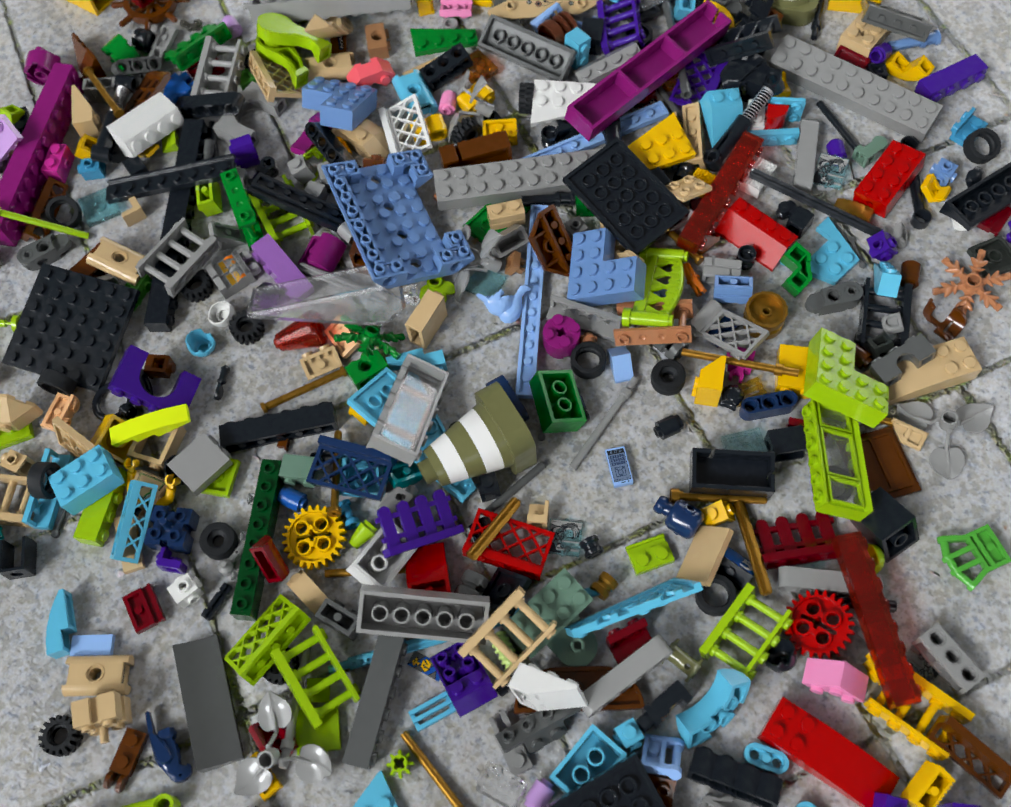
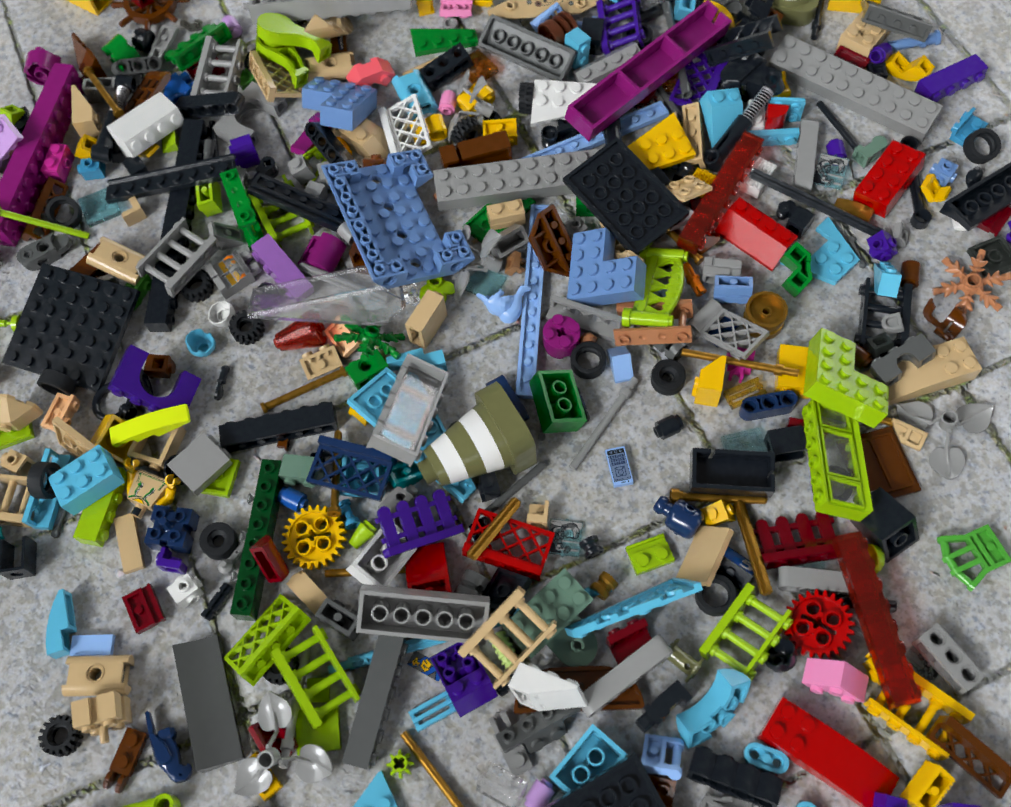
medium azure fence [110,480,158,564] -> none
medium nougat brick [364,22,391,59] -> none
black pin [522,191,575,207] -> none
medium azure brick [612,717,645,752] -> none
black animal [719,385,744,411] -> none
black wheel [736,245,757,270] -> none
dark grey piece [805,281,863,316] -> none

